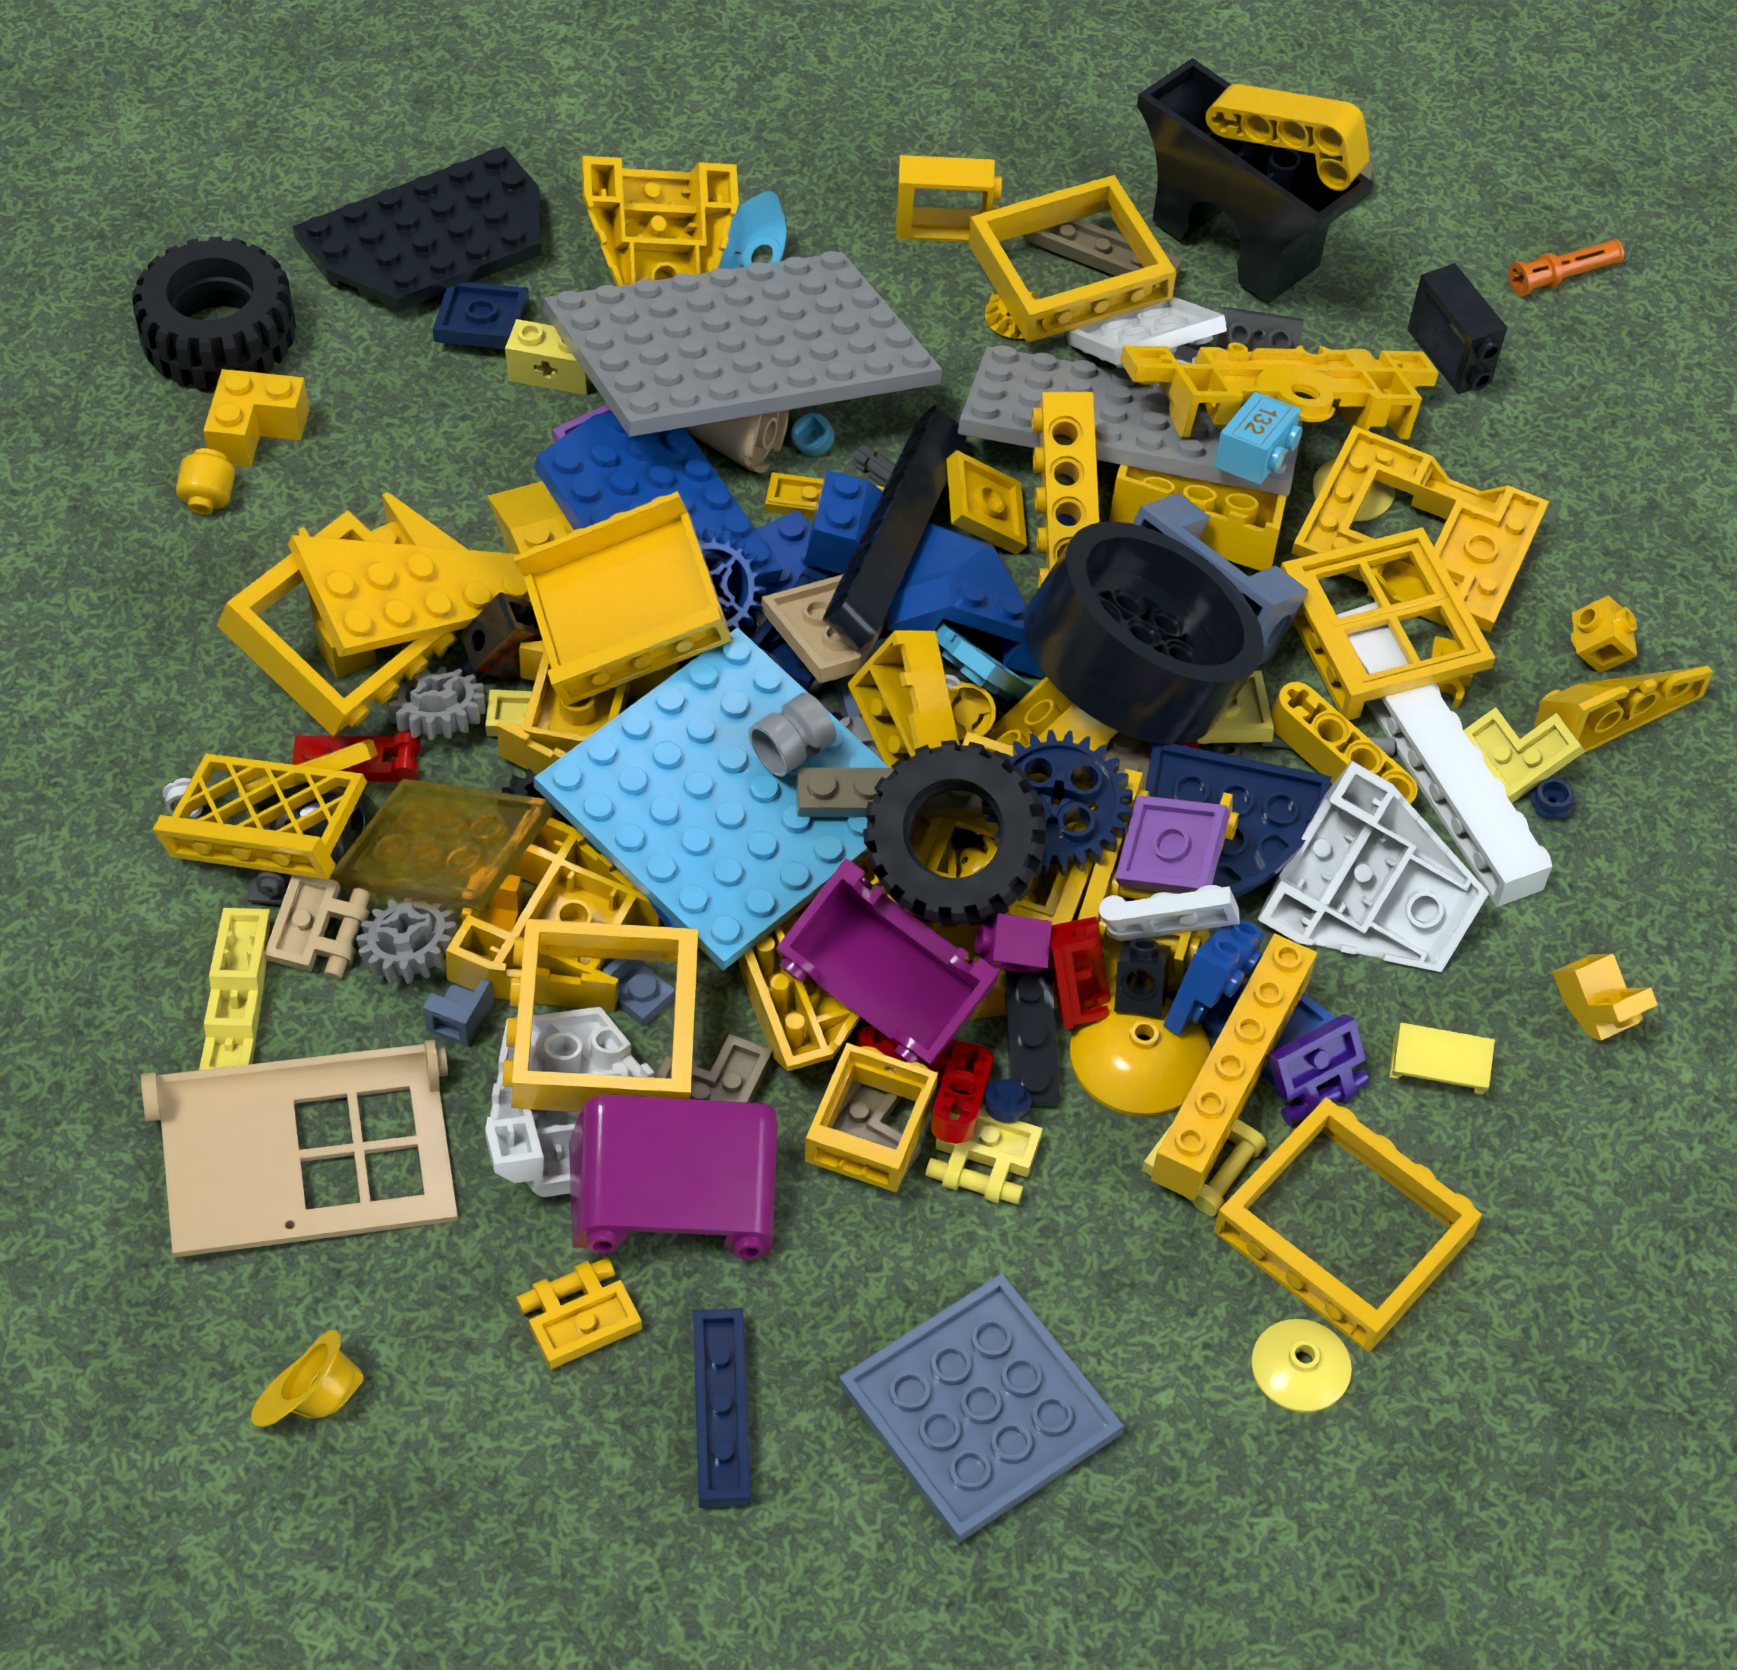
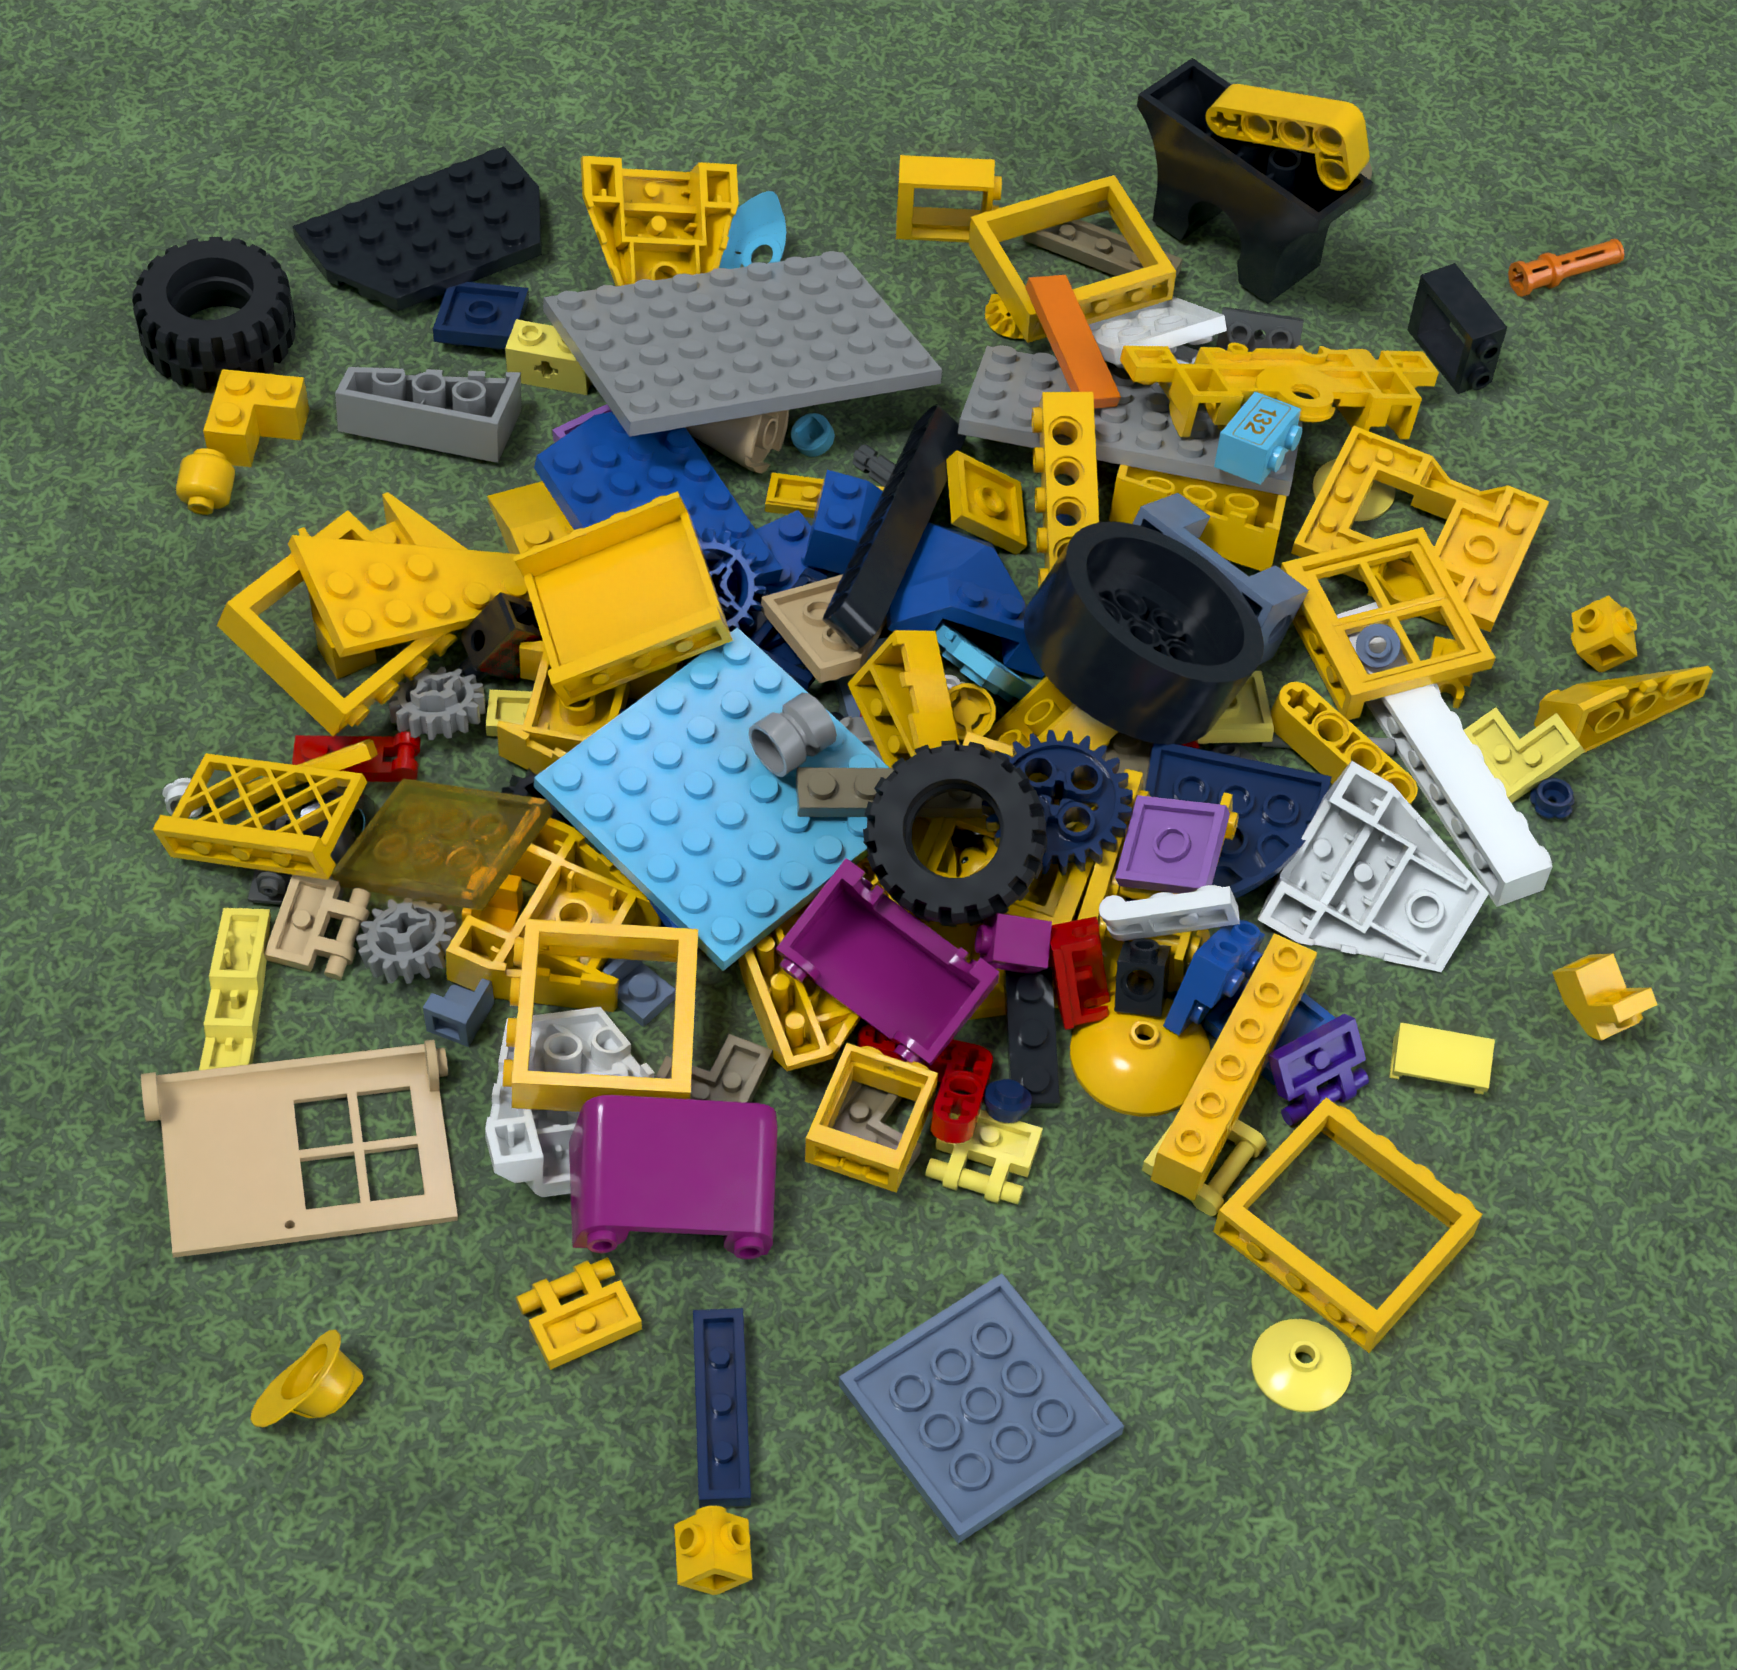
none -> light grey wedge [335,367,521,463]
none -> yellow brick [674,1506,753,1595]
none -> orange tile [1025,275,1121,409]
none -> sand blue plate [1356,624,1400,668]

